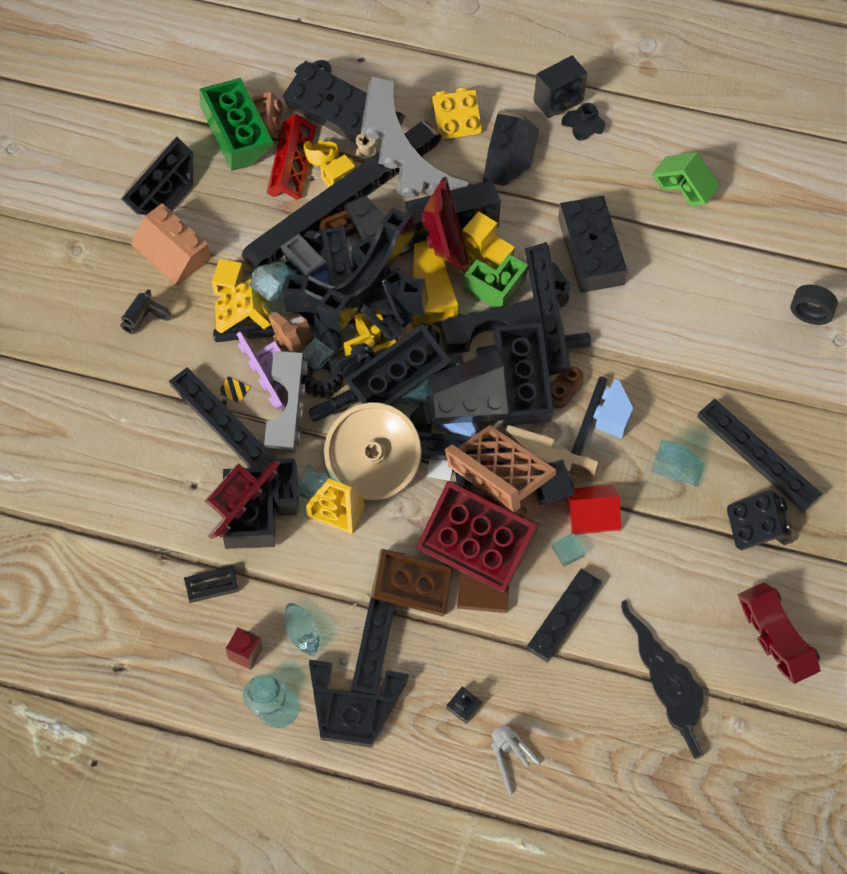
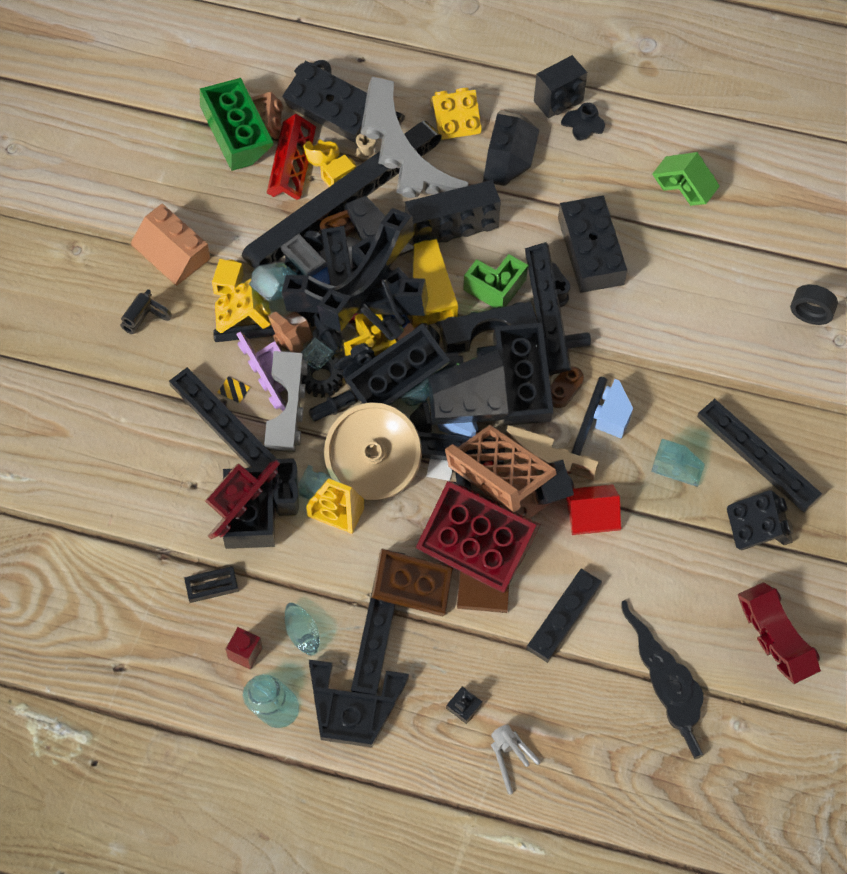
black wedge [121,137,193,216] -> none
dark red wedge [421,177,470,272] -> none
yellow brick [462,211,515,270] -> none
clear light blue tile [551,533,586,567] -> none

